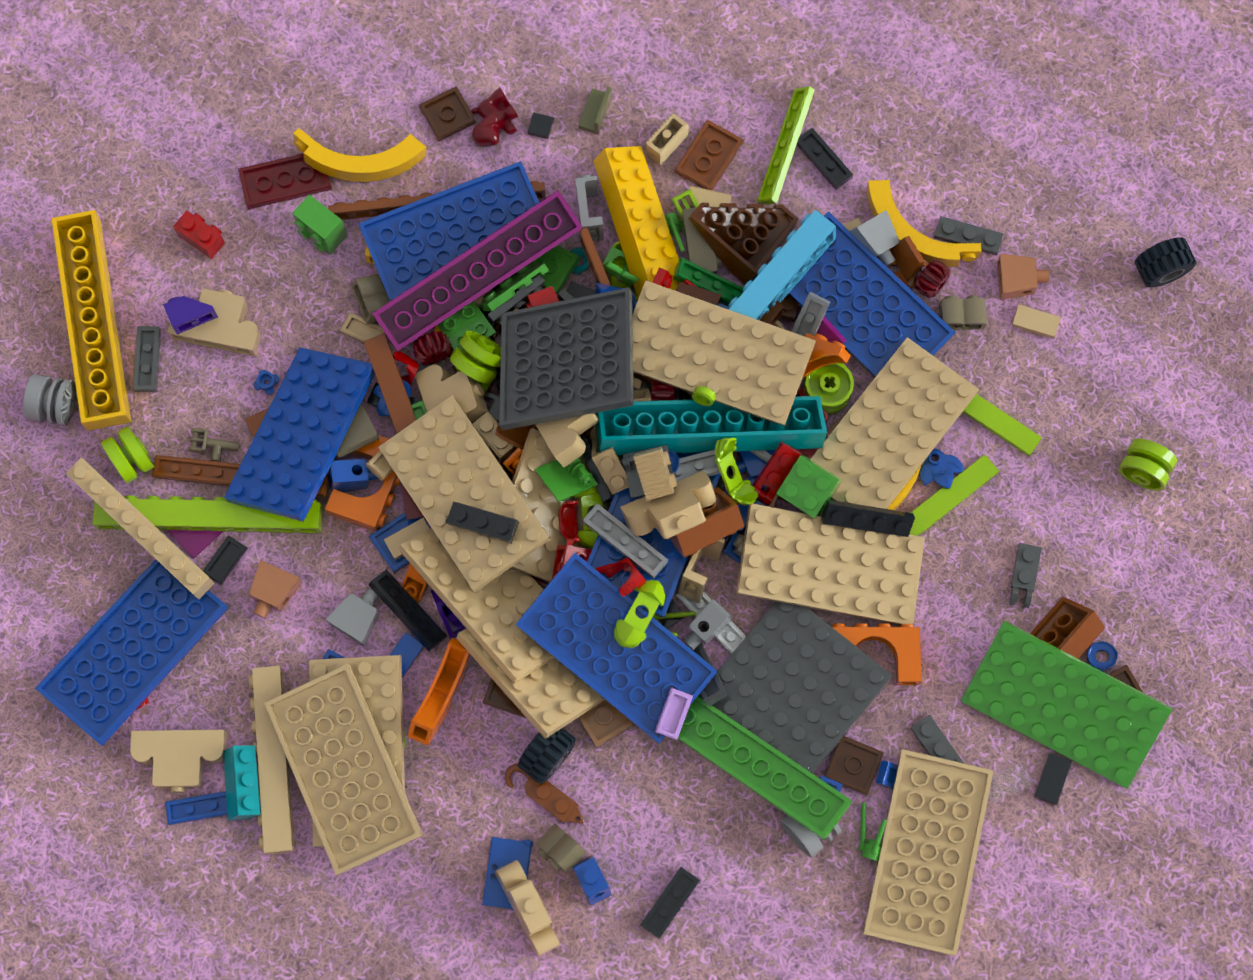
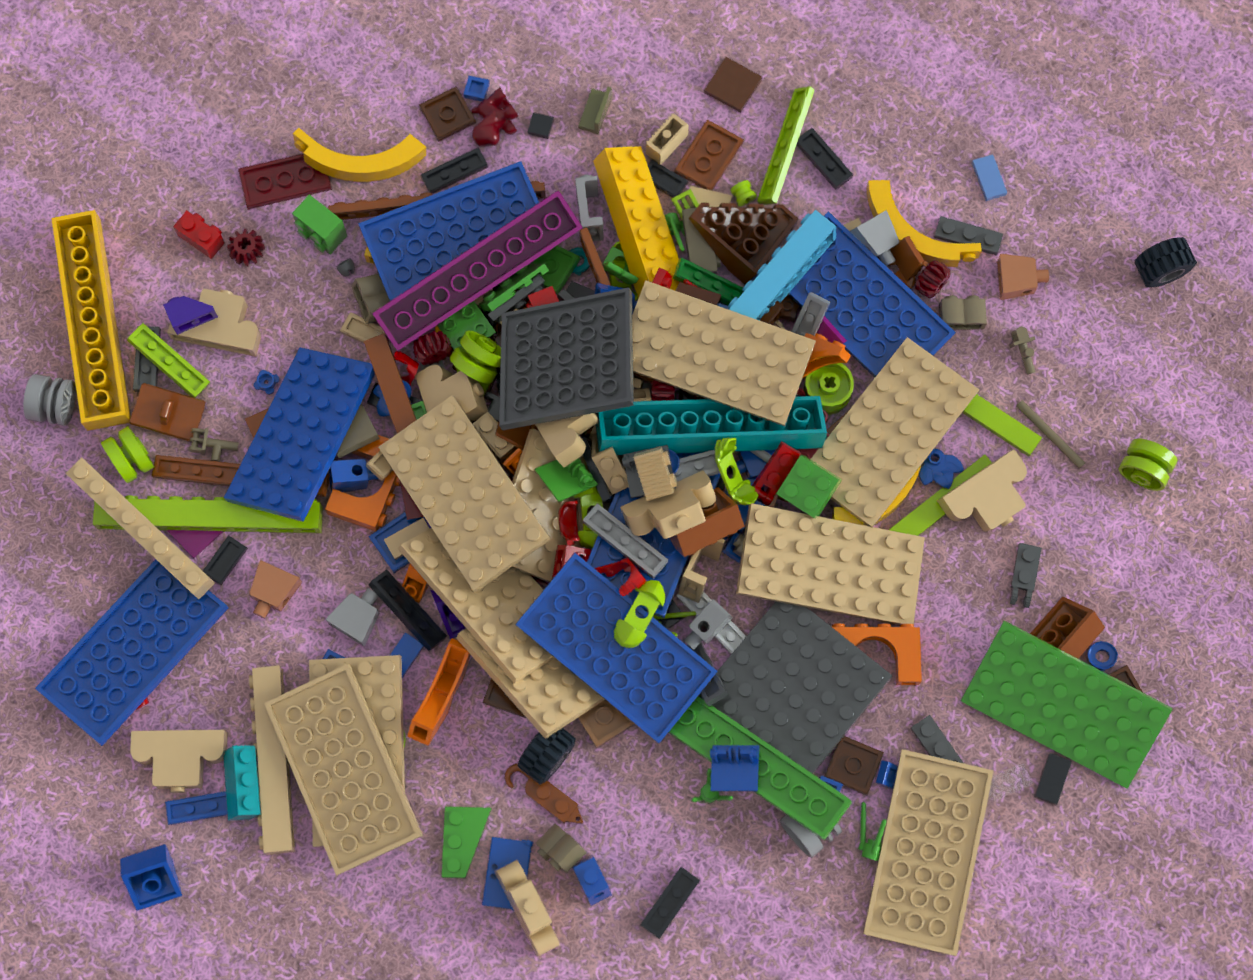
black plate [446,501,519,544] -> none
lavender tile [654,688,693,740] -> none
lime tile [692,386,716,406] -> none
black plate [821,500,915,537] -> none
tan tile [1012,304,1061,339] -> none
none -> blue slope [120,844,182,911]
none -> lime plate [127,323,210,398]
none -> dark orange shield [129,383,206,442]
none -> dark red gear [227,228,265,267]
none -> dark grey hinge [336,258,355,277]
none -> black tile [421,147,488,194]
none -> bright green wing [442,807,492,878]
none -> blue plate [463,75,490,102]
none -> black tile [648,160,688,198]
none -> bright green plant [692,768,733,803]
none -> reddish brown tile [704,57,762,113]
none -> blue hinge [710,745,759,791]
none -> lime wheel [730,180,757,207]
none -> tan brick [937,449,1027,532]
none -> medium blue tile [972,154,1007,201]
none -> dark tan arm [1009,326,1036,375]
none -> dark tan bar [1016,400,1085,469]

